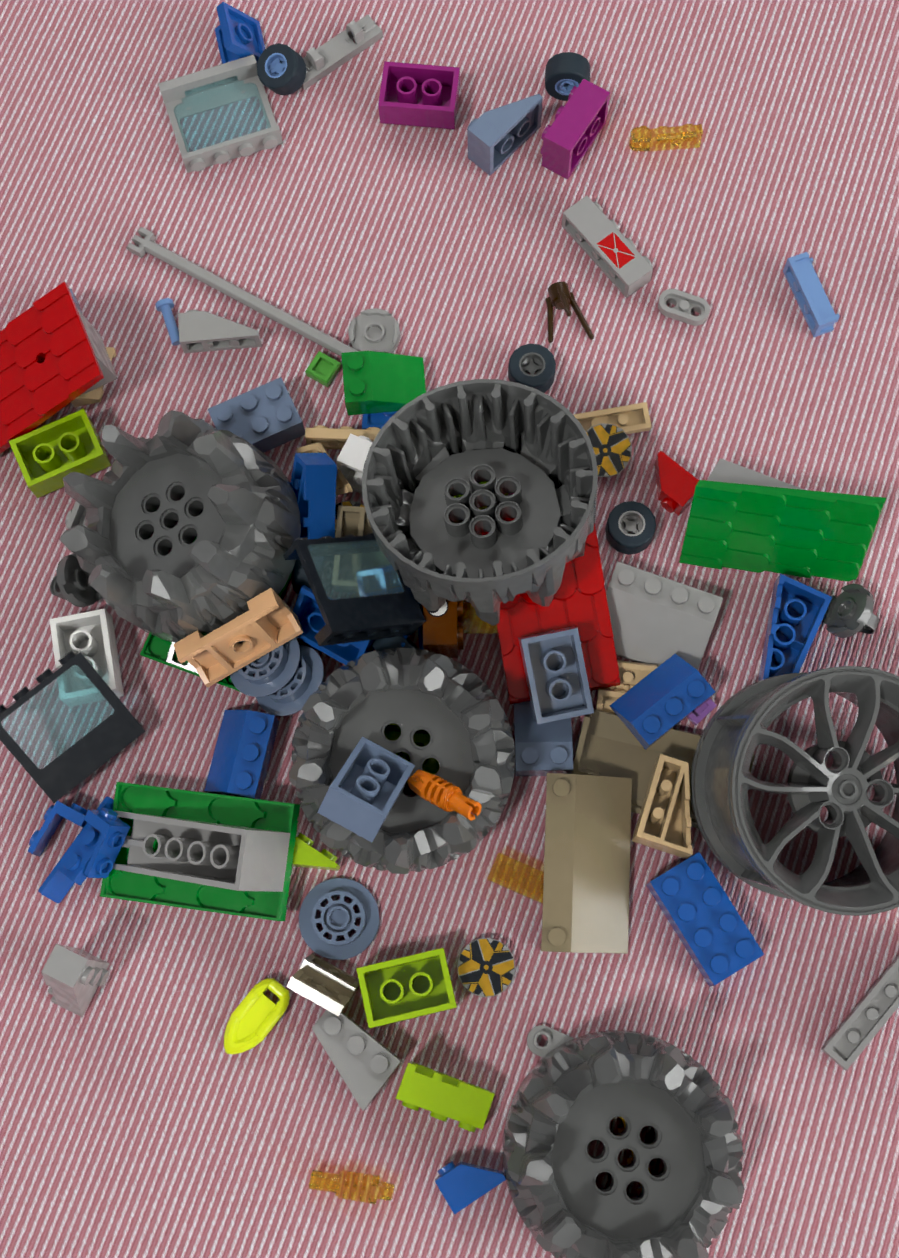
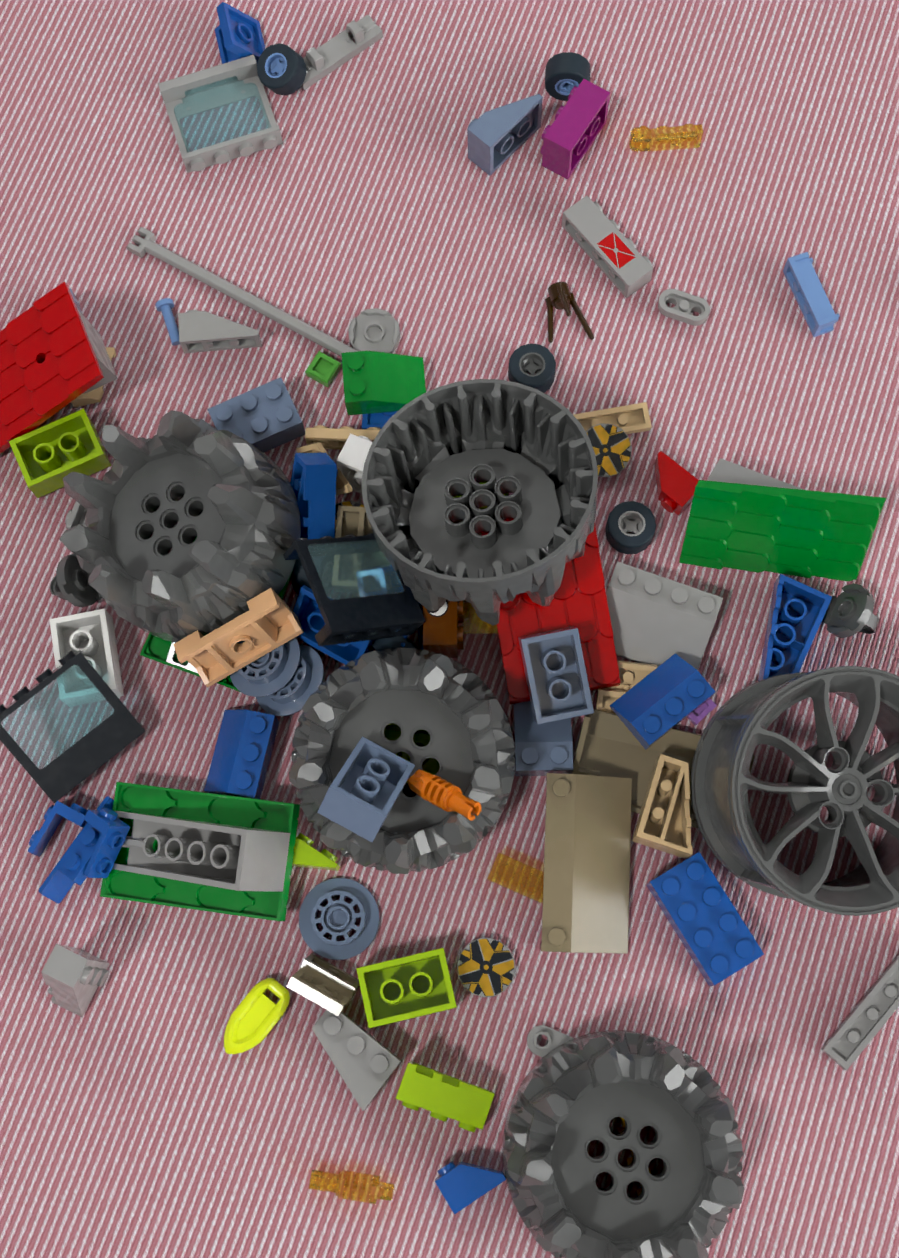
magenta brick [378,61,460,130] -> none

